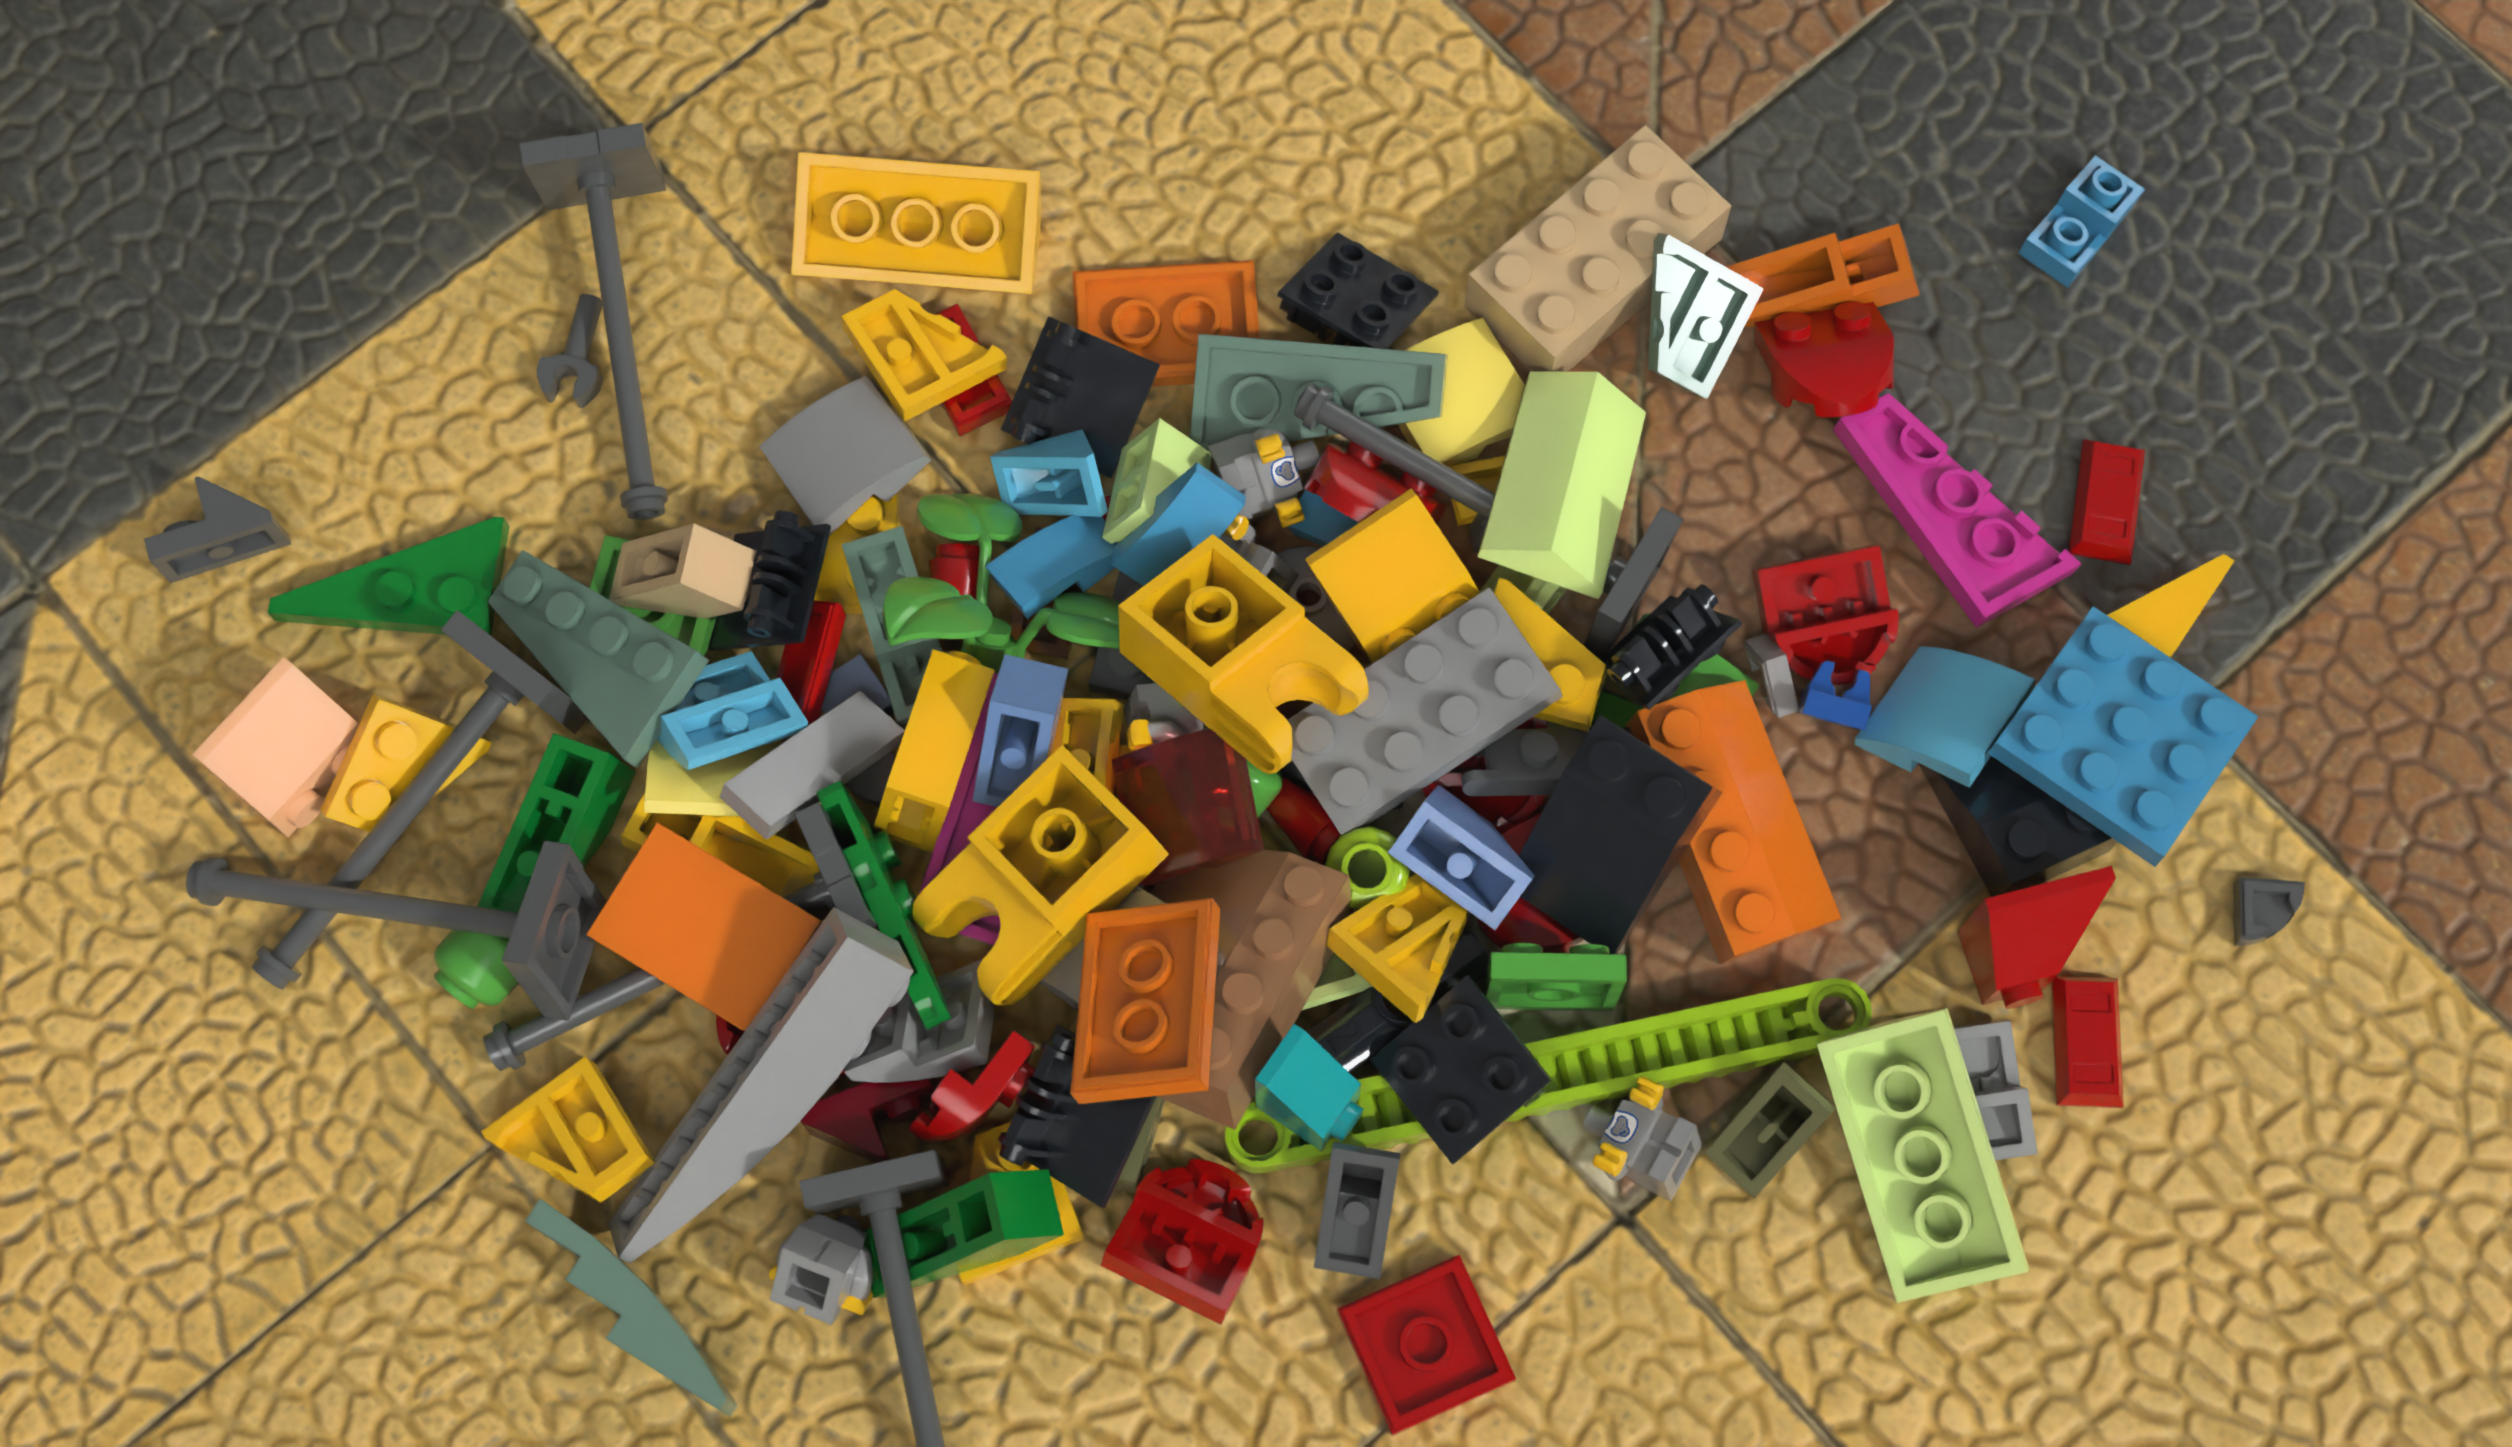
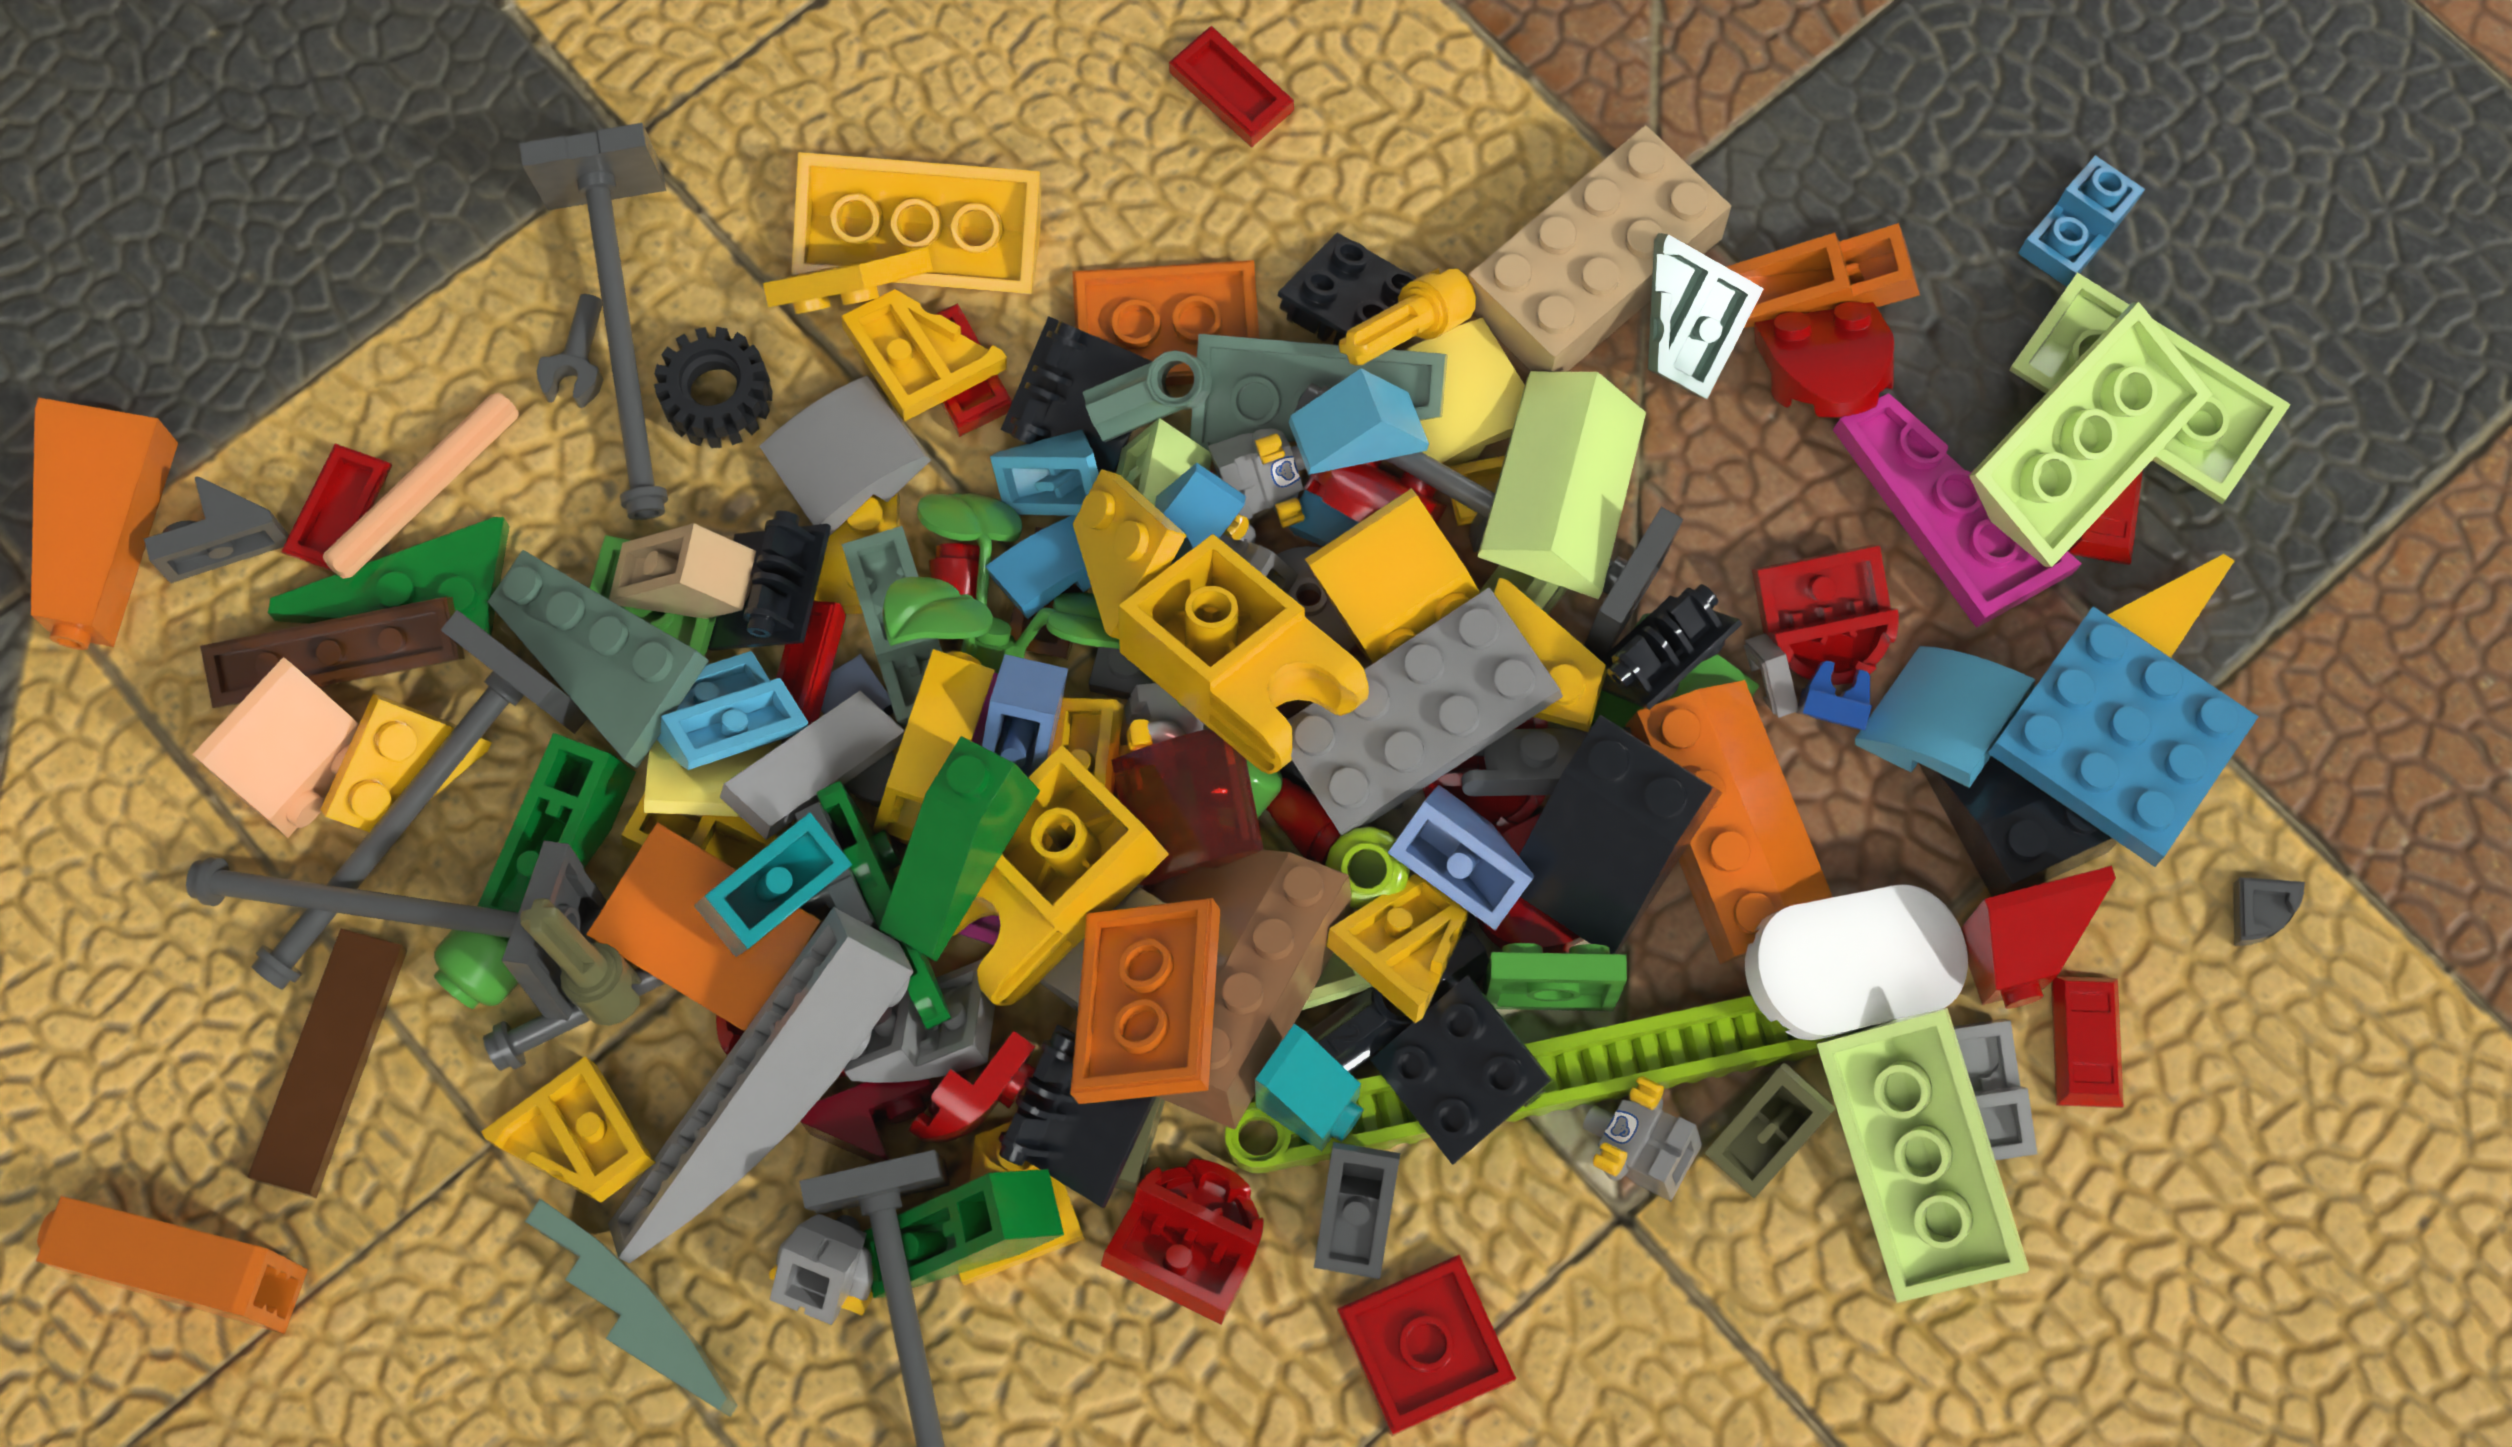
none -> orange slope [31,397,178,650]
none -> orange slope [36,1196,308,1334]
none -> reddish brown tile [200,597,465,708]
none -> reddish brown tile [248,928,407,1199]
none -> red tile [281,443,392,571]
none -> light nougat axle [323,392,519,579]
none -> olive piece [520,898,642,1026]
none -> black tyre [654,327,773,448]
none -> teal slope [694,813,853,957]
none -> yellow wing [763,247,933,314]
none -> green slope [879,736,1040,962]
none -> yellow wing [1073,469,1186,639]
none -> sand green piece [1083,350,1212,442]
none -> red tile [1169,26,1294,148]
none -> medium azure slope [1289,368,1429,475]
none -> yellow piece [1339,267,1476,366]
none -> white tile [1745,885,1968,1040]
none -> yellowish green slope [1969,302,2213,567]
none -> yellowish green slope [2009,272,2291,504]

